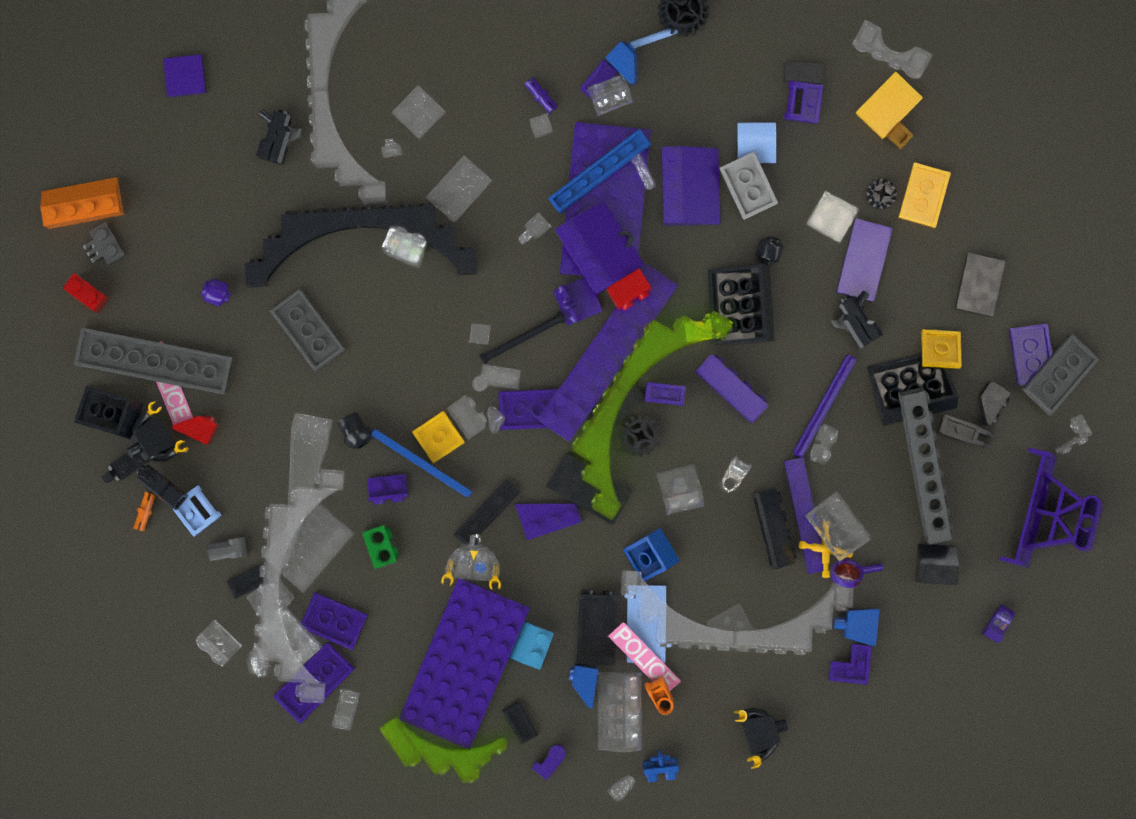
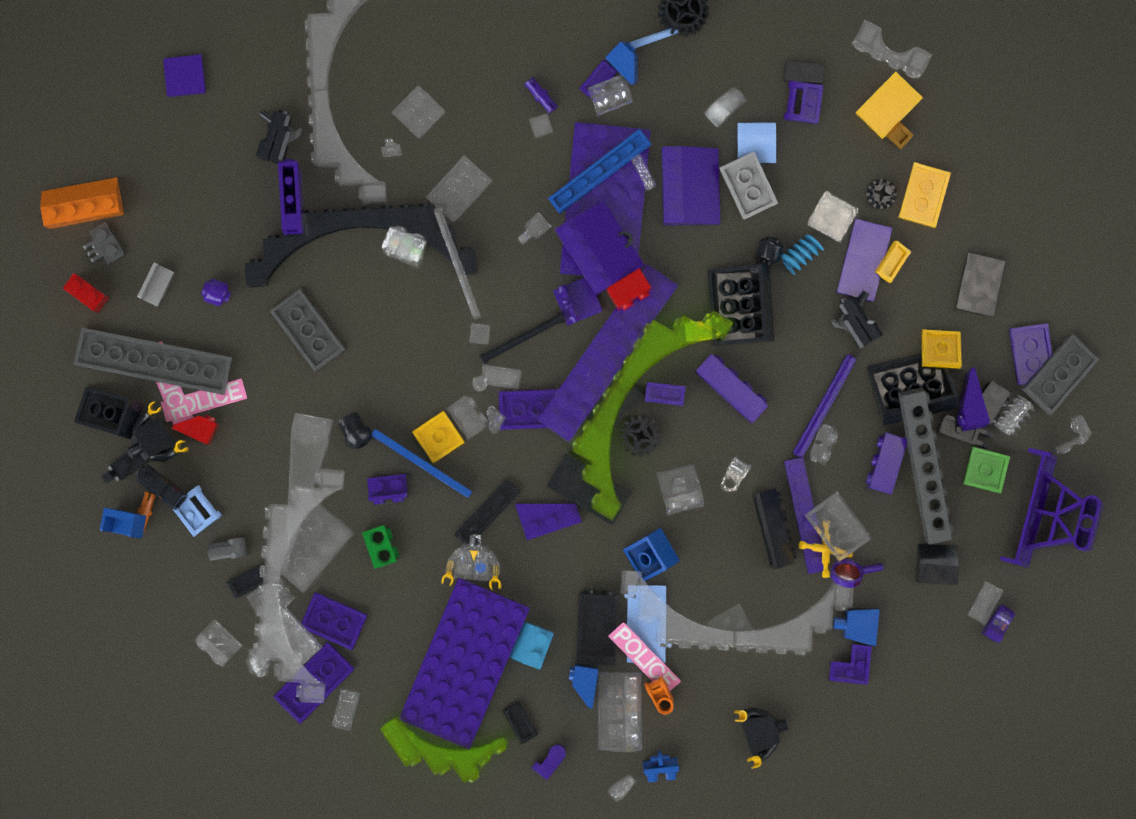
none -> blue panel [100,508,146,538]
none -> light grey panel [137,263,175,307]
none -> bright pink sticker [161,378,247,422]
none -> dark purple slope [278,159,304,235]
none -> clear tile [434,207,481,320]
none -> clear slope [704,87,747,127]
none -> dark azure piece [781,234,824,275]
none -> dark purple brick [865,433,907,495]
none -> yellow tile [874,241,911,283]
none -> dark purple slope [957,368,990,431]
none -> bright green plate [963,447,1010,494]
none -> clear plate [967,581,1003,625]
none -> clear piece [994,394,1036,437]

